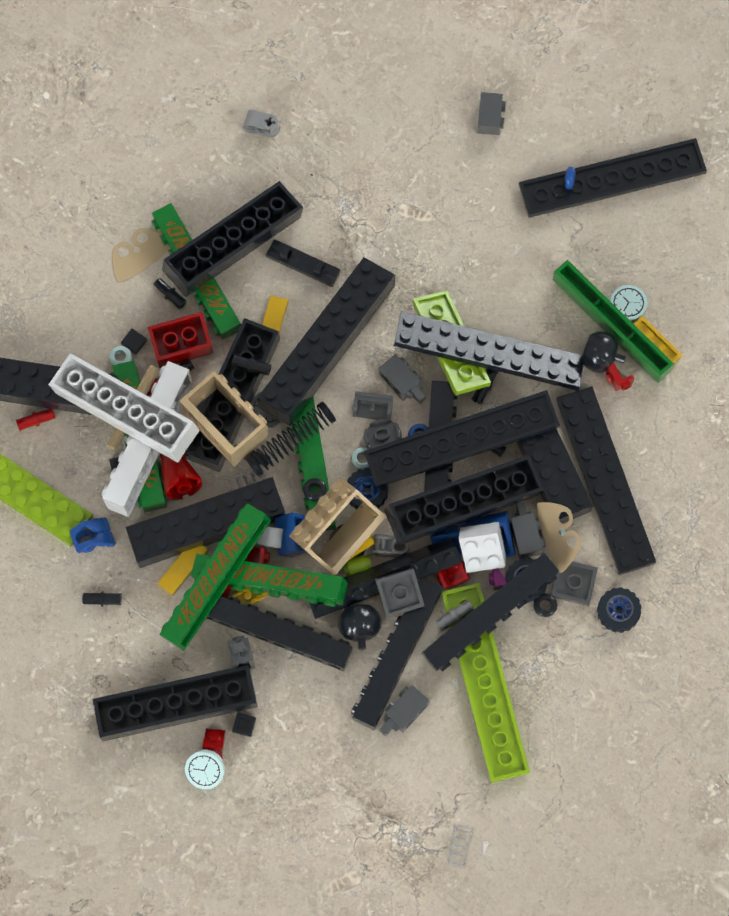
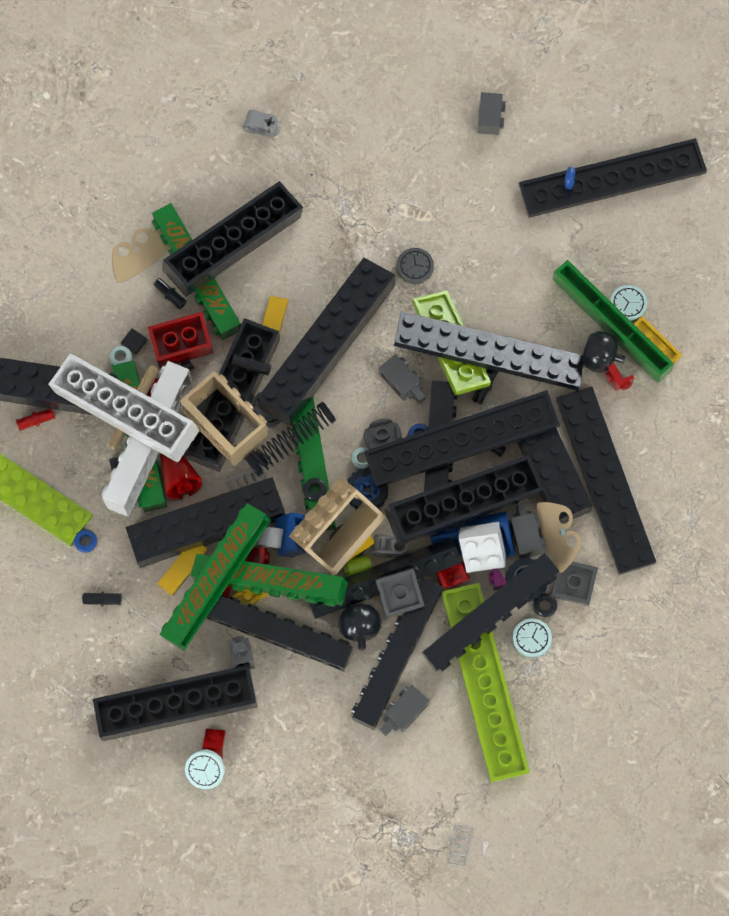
blue piece [70,517,116,553] -> none
black tile [232,713,257,737] -> none
black hinge [266,239,341,287] -> none
dark grey hinge [353,391,393,420] -> none
light grey pin [435,599,474,631] -> none
black wheel [597,587,642,633] -> none
none -> dark grey tile [397,248,434,284]
none -> light aqua tile [512,618,552,658]

